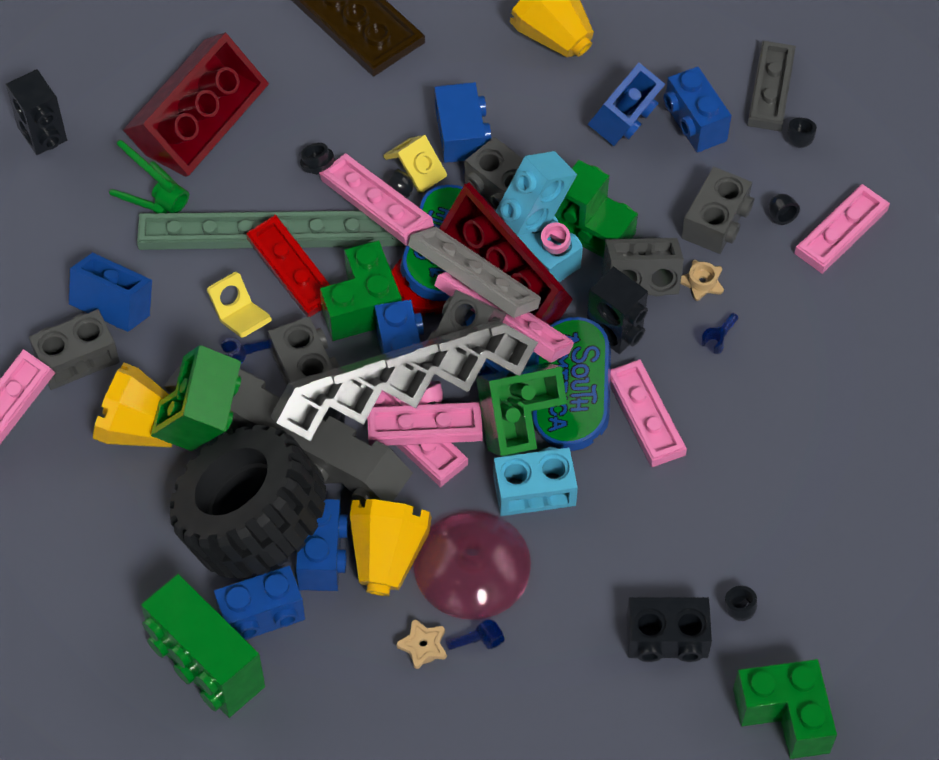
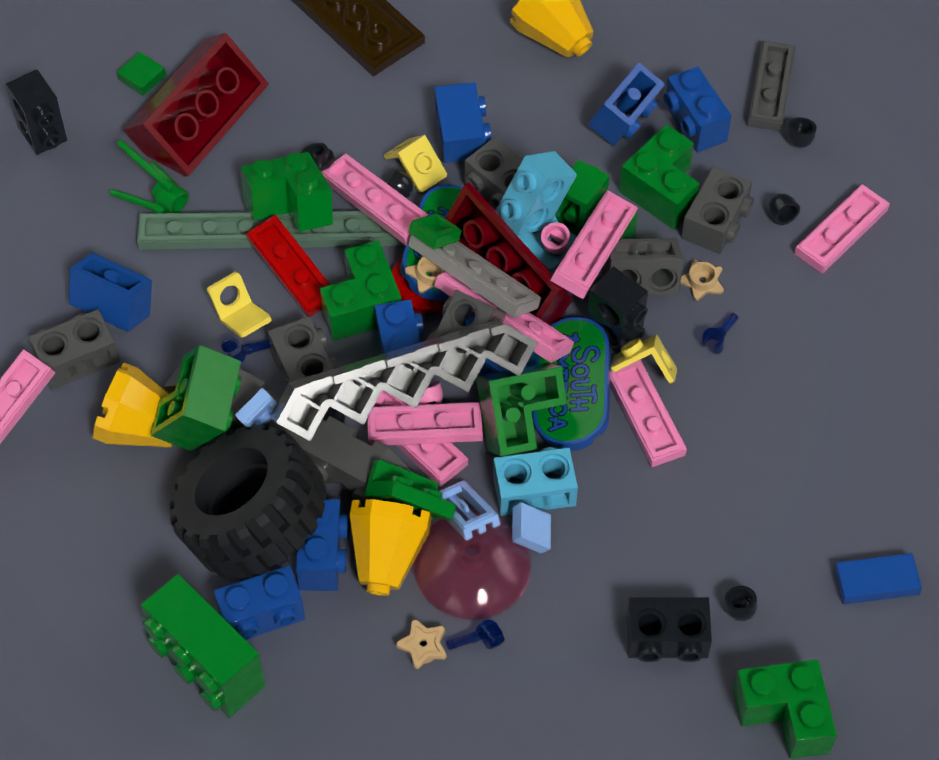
none -> green tile [117,52,166,96]
none -> light blue tile [235,388,277,429]
none -> green brick [241,152,333,232]
none -> green bracket [364,460,456,520]
none -> tan plate [405,255,446,294]
none -> green tile [408,213,462,249]
none -> light blue tile [439,480,500,541]
none -> light blue tile [512,502,551,554]
none -> bright pink tile [550,190,638,299]
none -> light yellow bracket [610,334,677,383]
none -> green brick [619,124,700,230]
none -> blue tile [834,553,922,604]

